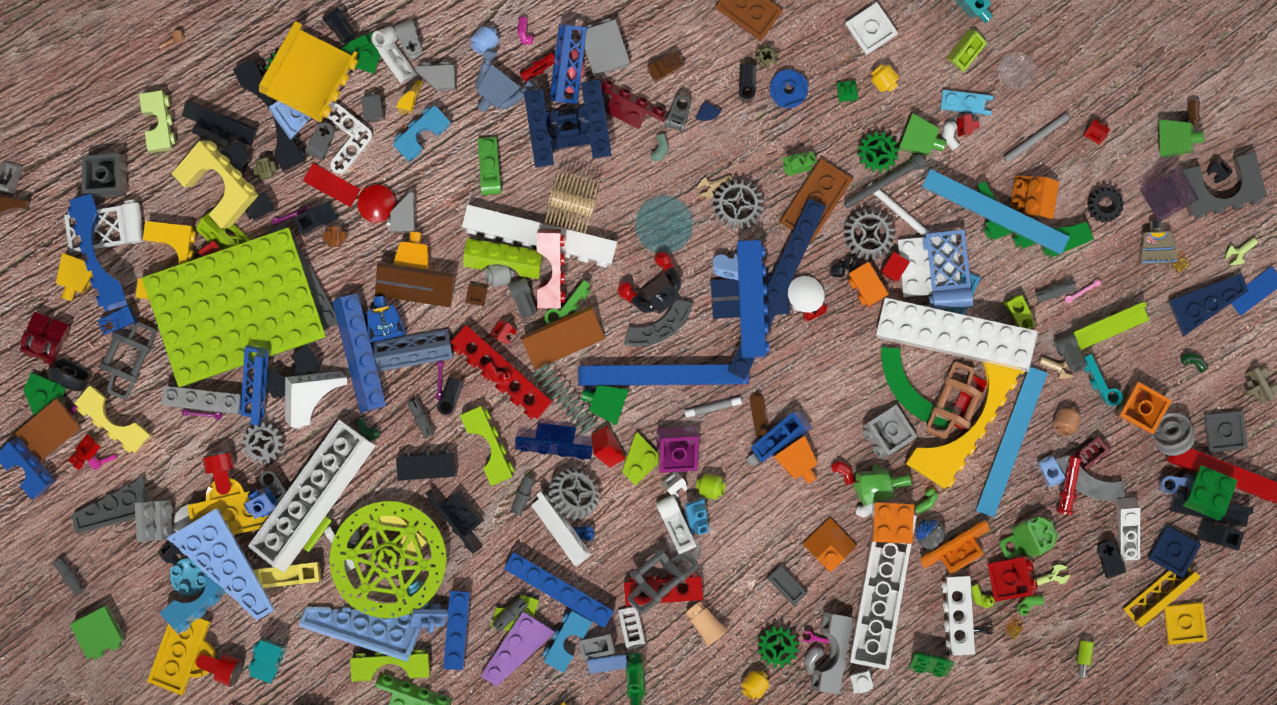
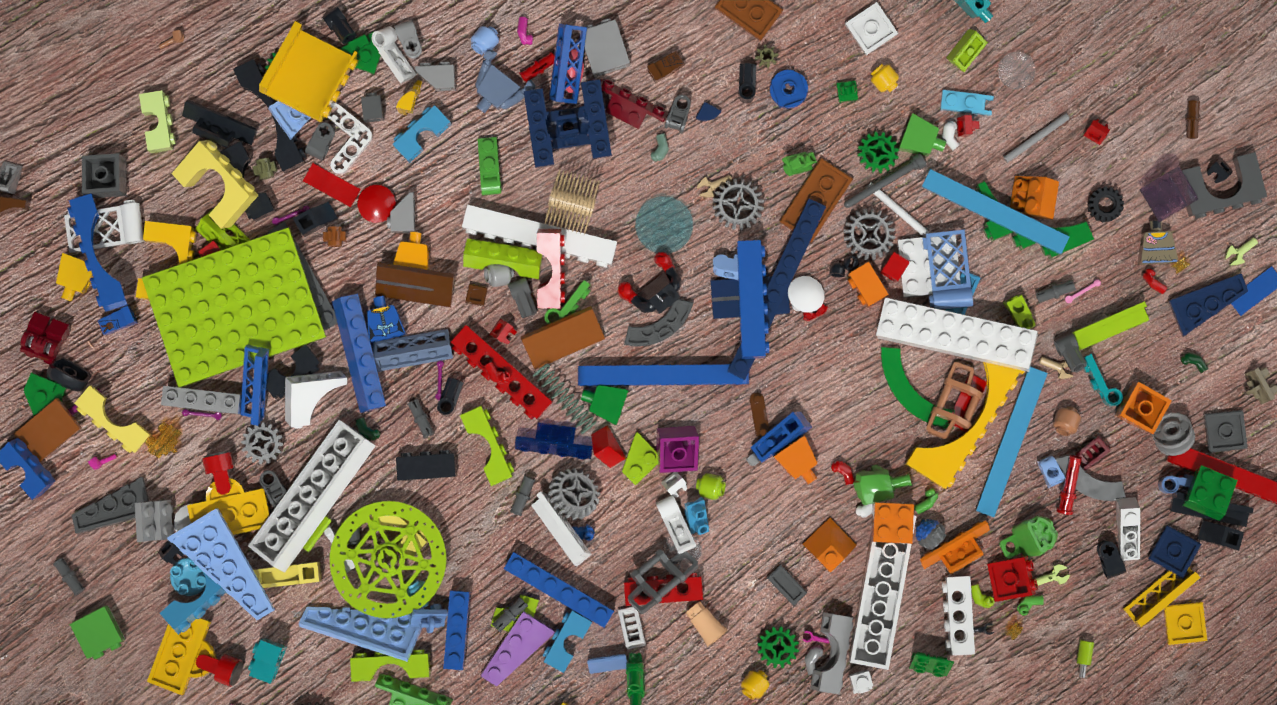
red plate [68,434,101,470] -> none
dark grey bar [98,322,157,400] -> none
blue brick [245,486,277,519] -> none
black bracket [426,486,484,554] -> none
light grey slope [578,634,615,660] -> none
light grey bar [684,397,742,418] -> none
light grey plate [862,405,917,459] -> none
bright green torso [1159,120,1205,159] -> none
none -> clear yellow hips [145,422,182,459]
none -> red arm [1143,268,1167,294]

